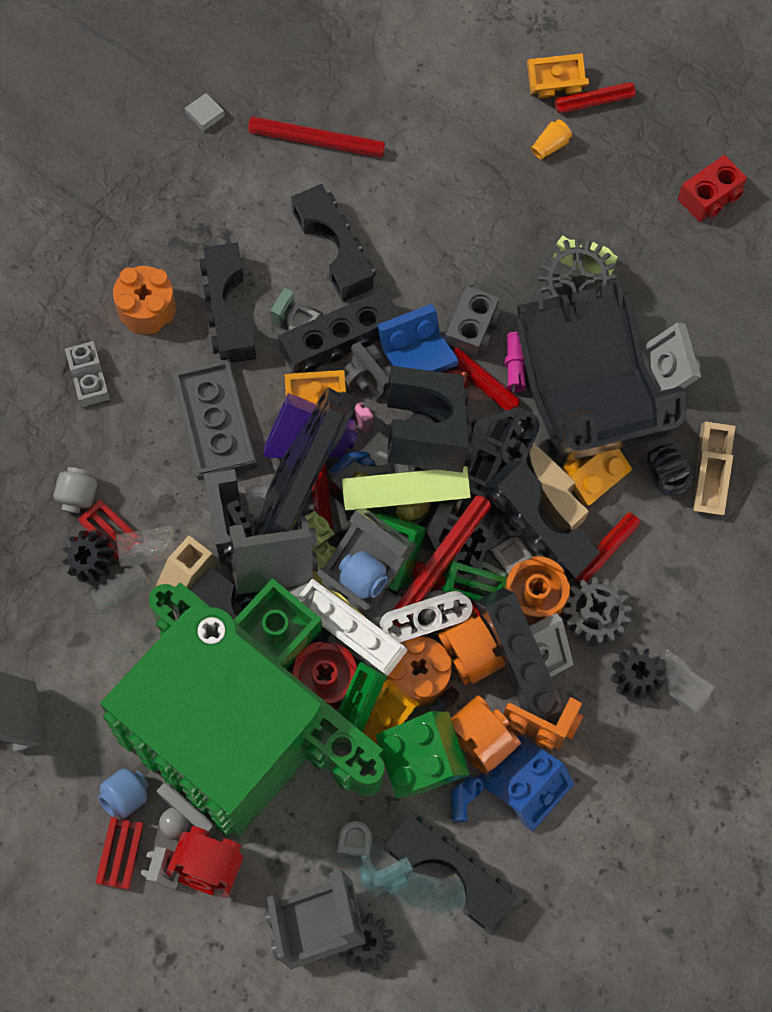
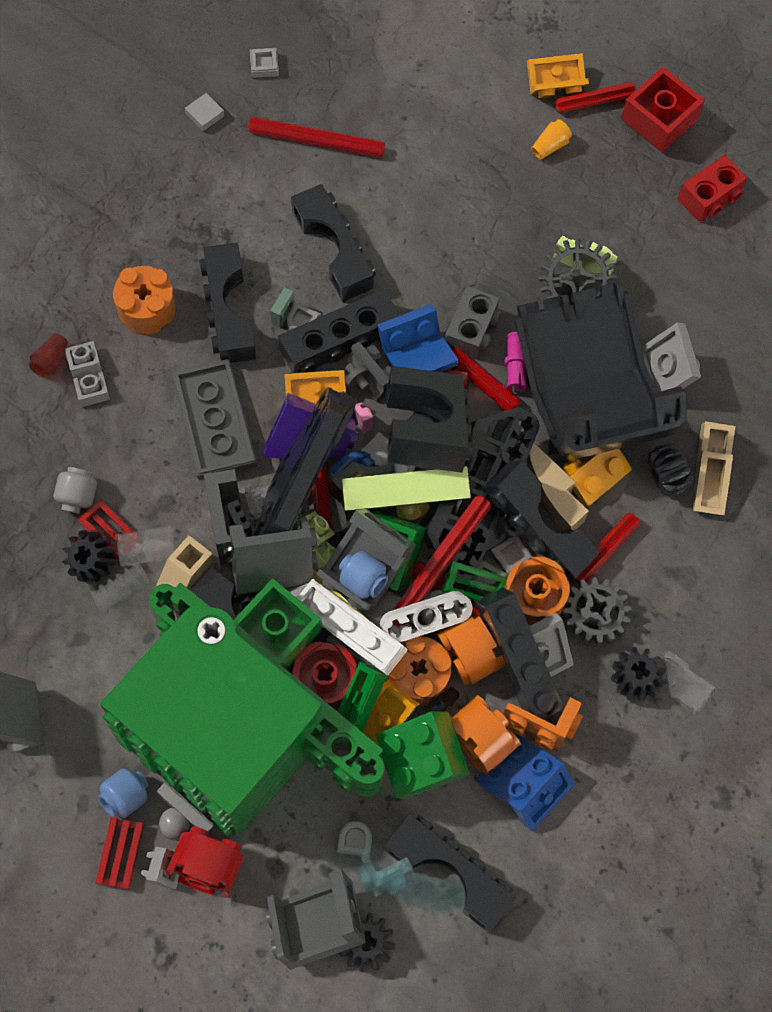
blue arm [451,777,484,822] -> none
none -> clear red cone [29,333,68,378]
none -> light grey tile [249,48,279,78]
none -> red brick [621,66,705,153]

